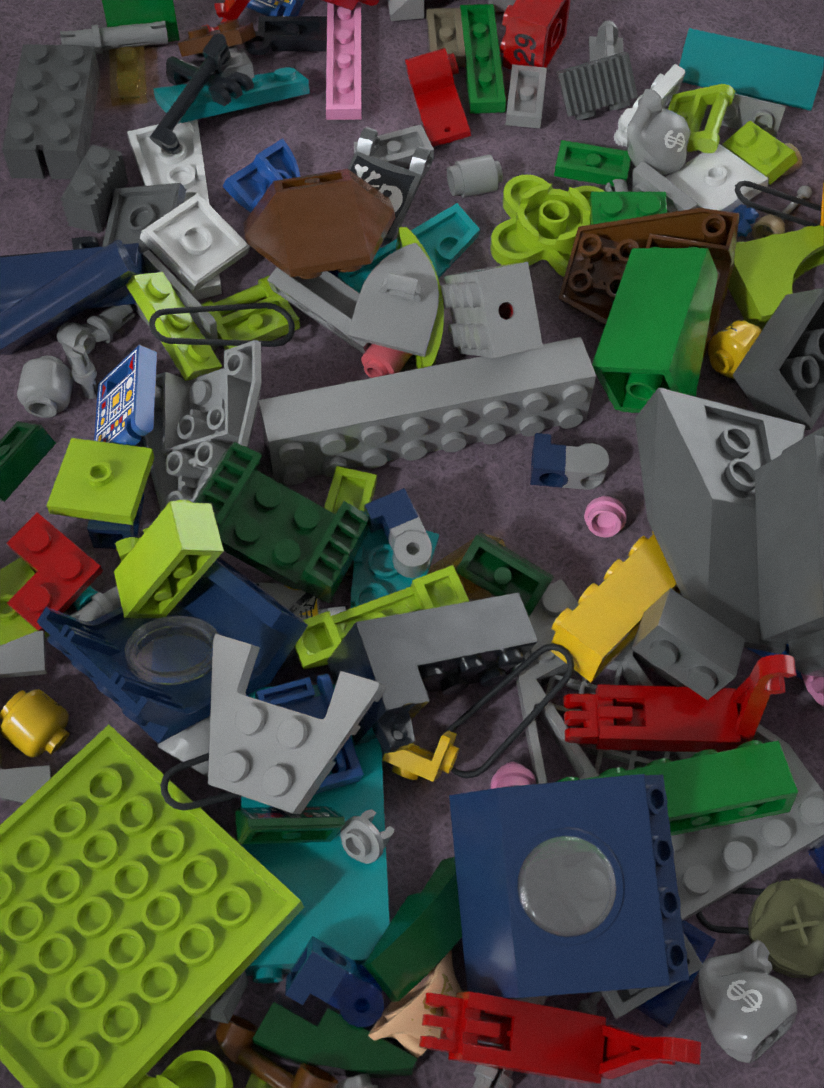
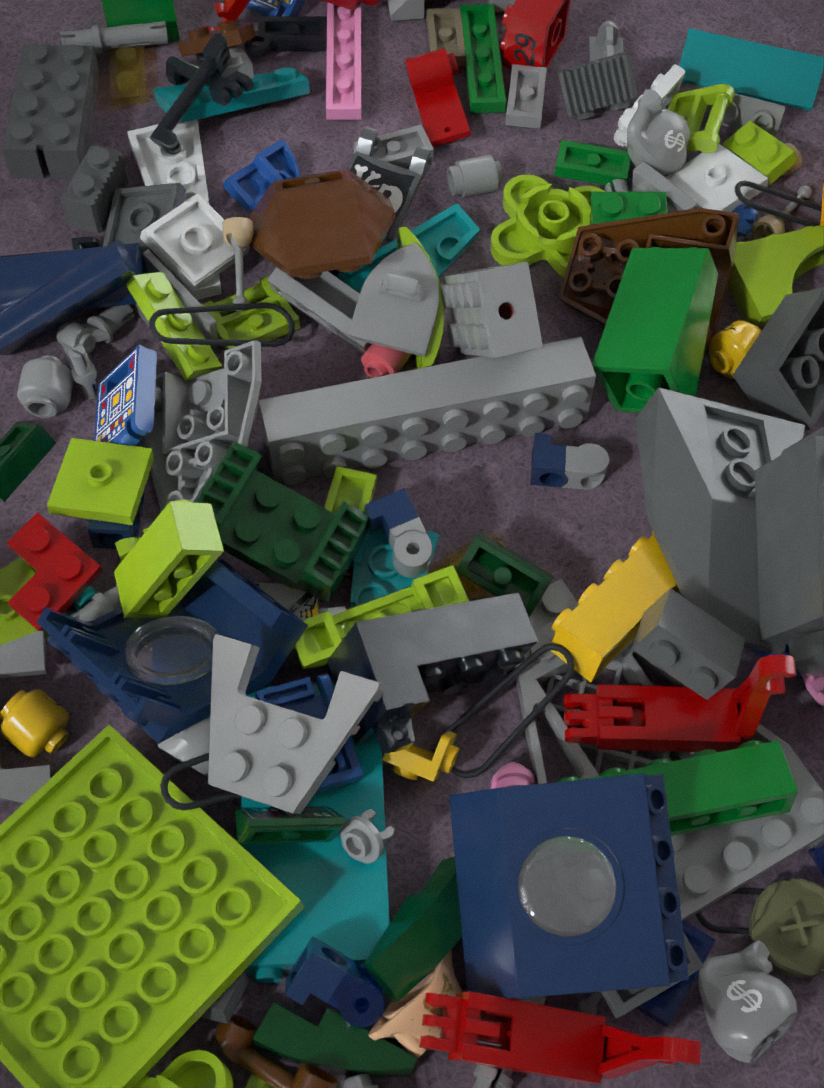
bright pink plate [584,496,627,538] -> none
none -> hinge [222,217,254,312]

